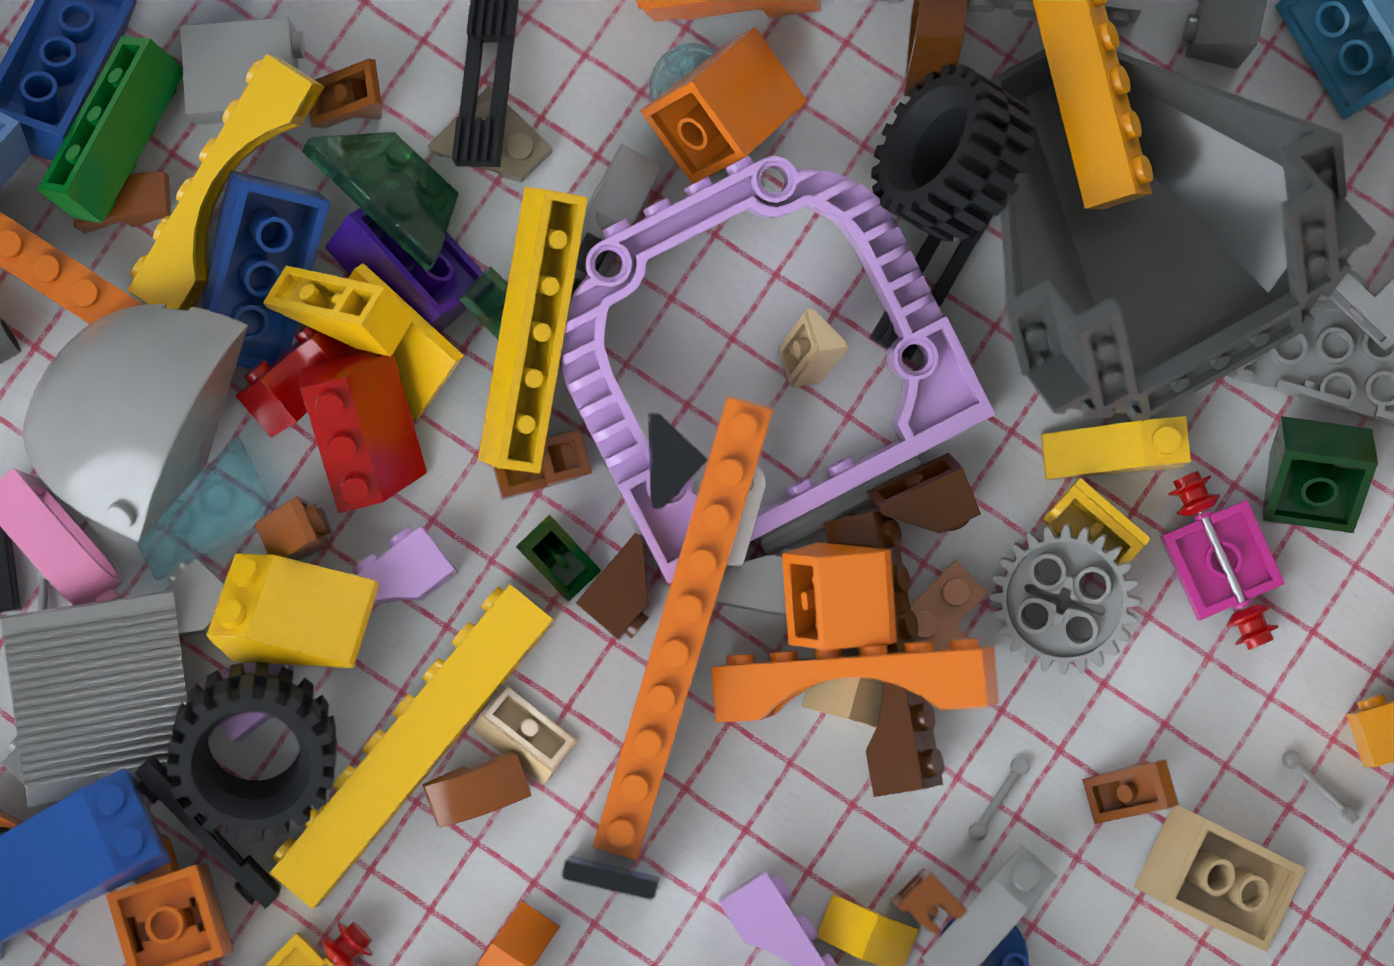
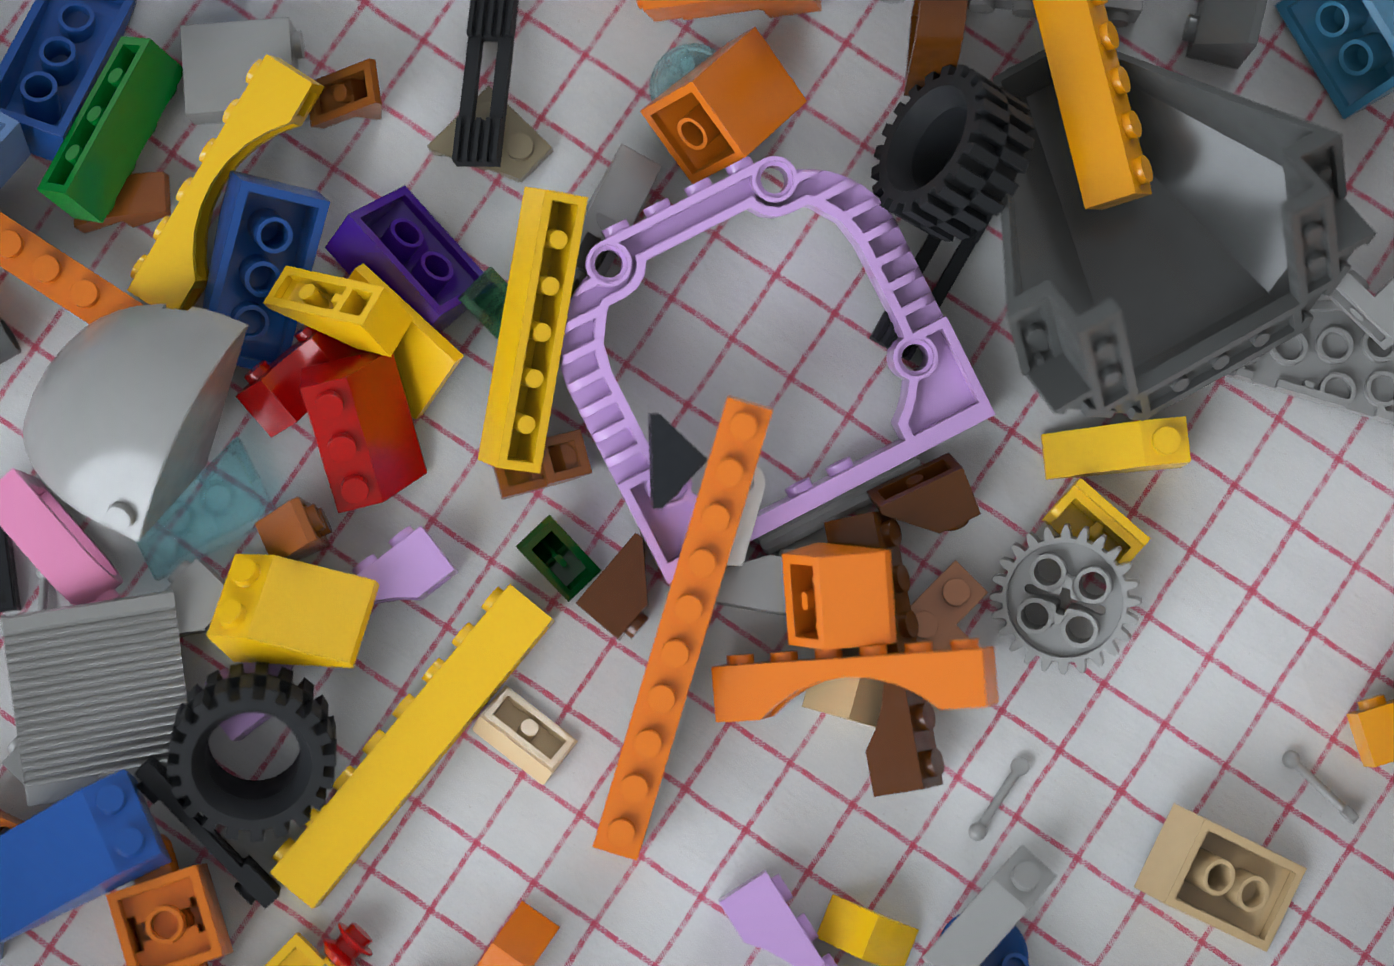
clear green wing [301,132,459,272] -> none
dark orange slope [422,751,532,828] -> none
black tile [561,856,660,900] -> none
tan slope [778,308,849,388] -> none
dark orange hinge [891,868,968,933] -> none
dark orange slope [1082,759,1179,824] -> none
dark pink plate [1160,471,1285,650] -> none
dark green slope [1262,416,1378,533] -> none

